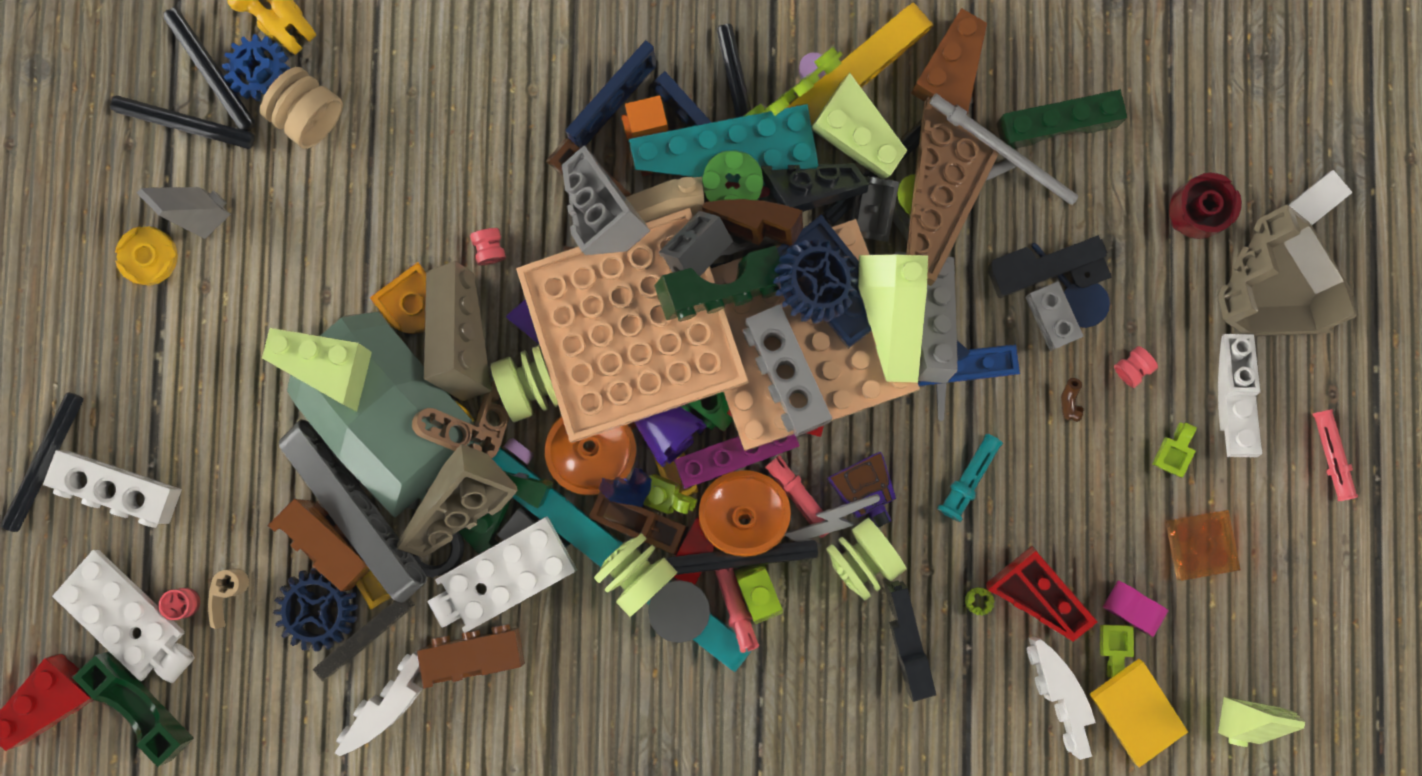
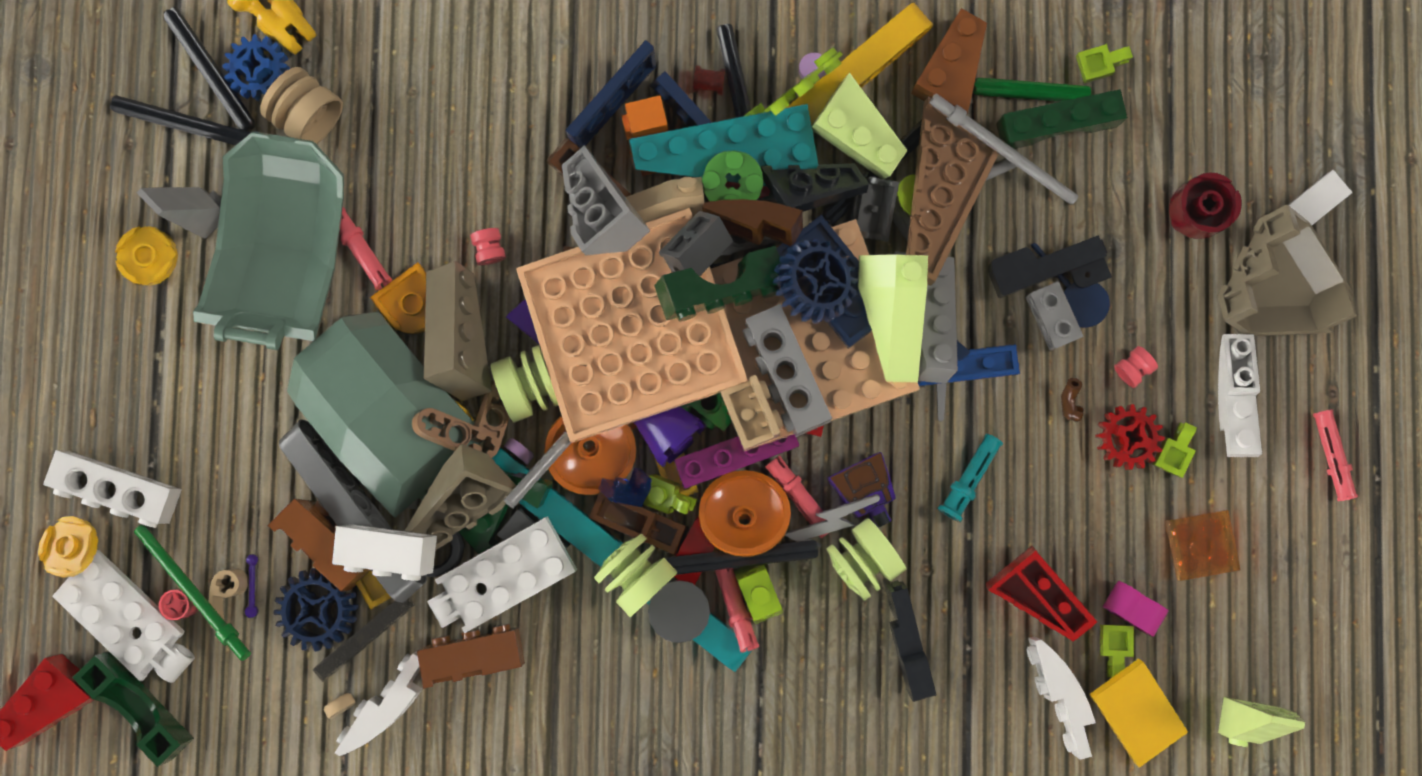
black axle [1,392,83,532] -> none
yellowish green wedge [262,328,372,412] -> none
lime bush [965,587,995,616] -> none
none -> yellow tile [38,516,98,578]
none -> green bar [134,525,251,661]
none -> sand green windscreen [193,131,344,350]
none -> dark purple hinge [245,554,259,618]
none -> tan tile [323,693,356,719]
none -> white brick [332,524,437,581]
none -> coral pin [339,207,392,290]
none -> light grey bar [504,432,571,508]
none -> clear red bush [693,65,726,96]
none -> tan bracket [720,375,783,451]
none -> green axle [973,77,1091,102]
none -> lime plate [1076,44,1133,84]
none -> red gear [1095,404,1165,470]

